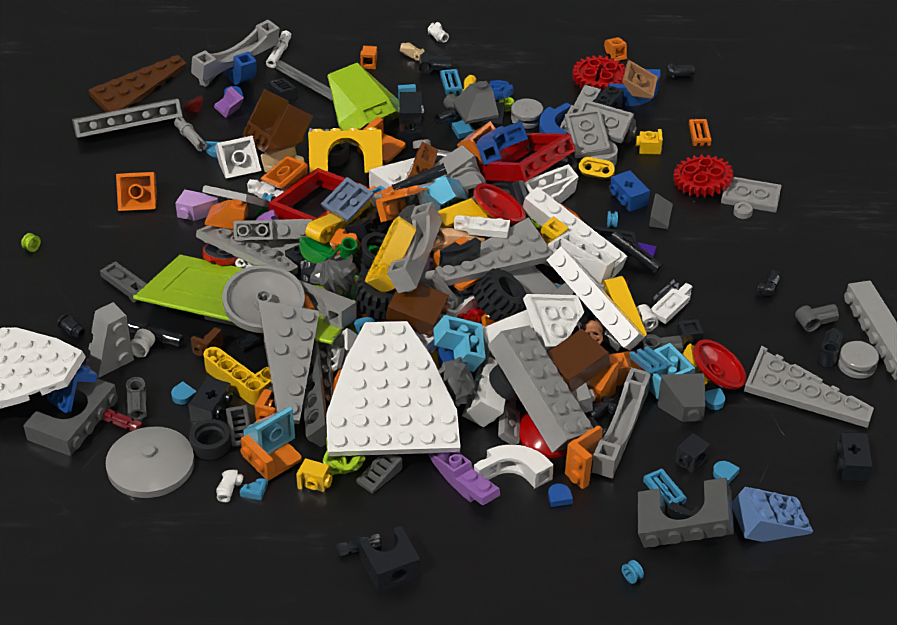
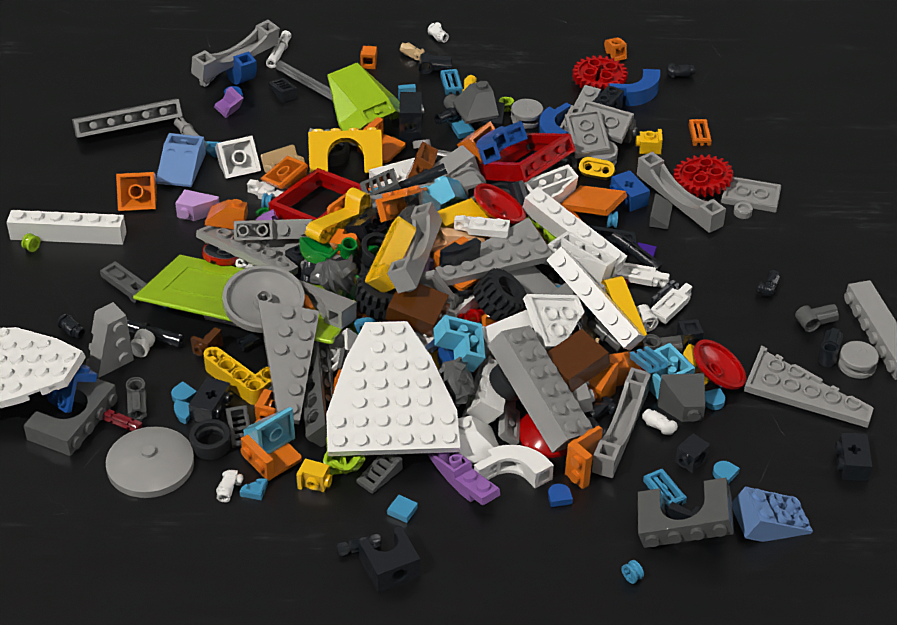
reddish brown wing [88,55,187,112] -> none
clear red slope [183,95,203,113] -> none
light grey tile [202,185,270,208] -> none
reddish brown windscreen [243,89,313,154] -> none
sand blue slope [321,177,374,222] -> none
blue tile [489,80,513,100] -> none
yellow brick [539,216,569,245] -> none
nougat wheel [583,320,603,344] -> none
medium nougat slope [622,60,658,99] -> none
none -> white brick [7,210,127,245]
none -> medium blue slope [156,133,206,187]
none -> dark azure tile [174,400,190,424]
none -> dark grey slope [360,168,401,196]
none -> dark azure tile [387,495,418,523]
none -> white slope [458,416,499,466]
none -> orange tile [561,185,627,216]
none -> white hinge [614,263,670,287]
none -> light grey arch [637,151,726,233]
none -> white arm [642,409,678,435]

